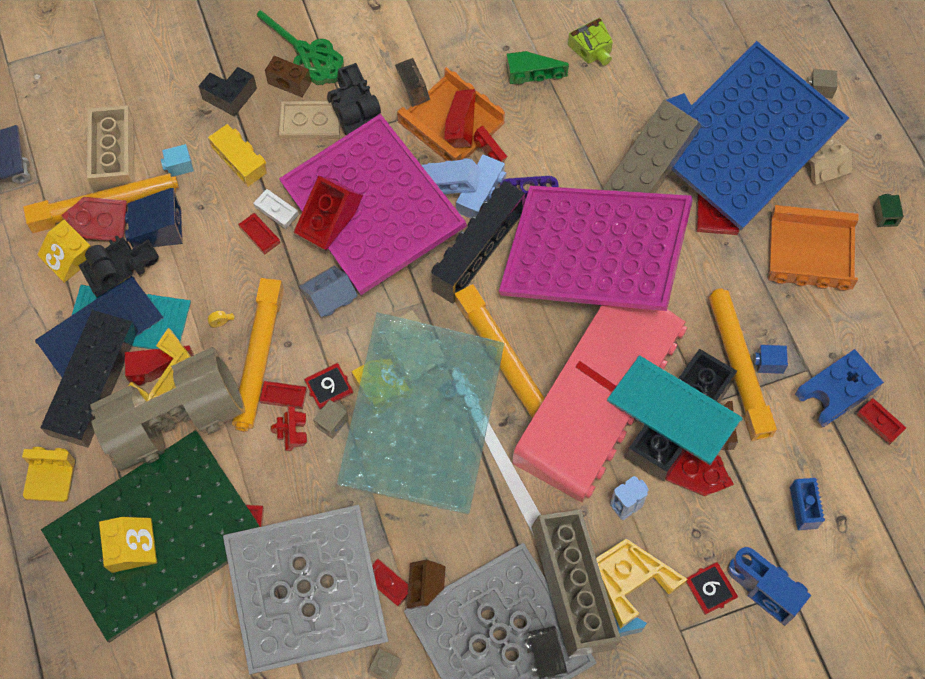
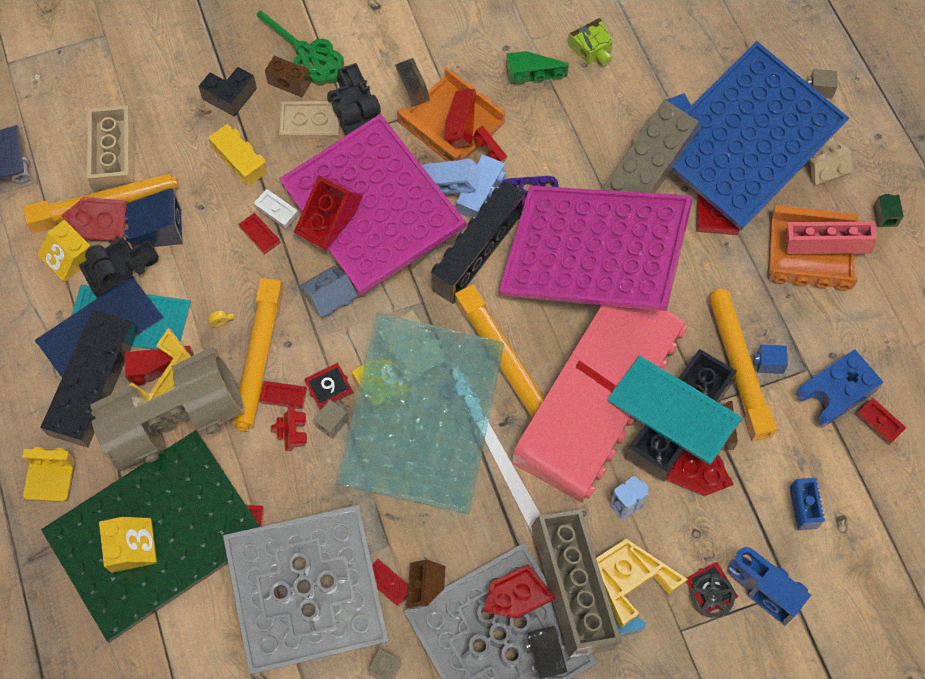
medium azure brick [161,144,194,177] -> none
none -> red tile [484,564,556,619]
none -> pearl dark grey wheel [691,574,735,618]
none -> coral brick [785,222,876,254]

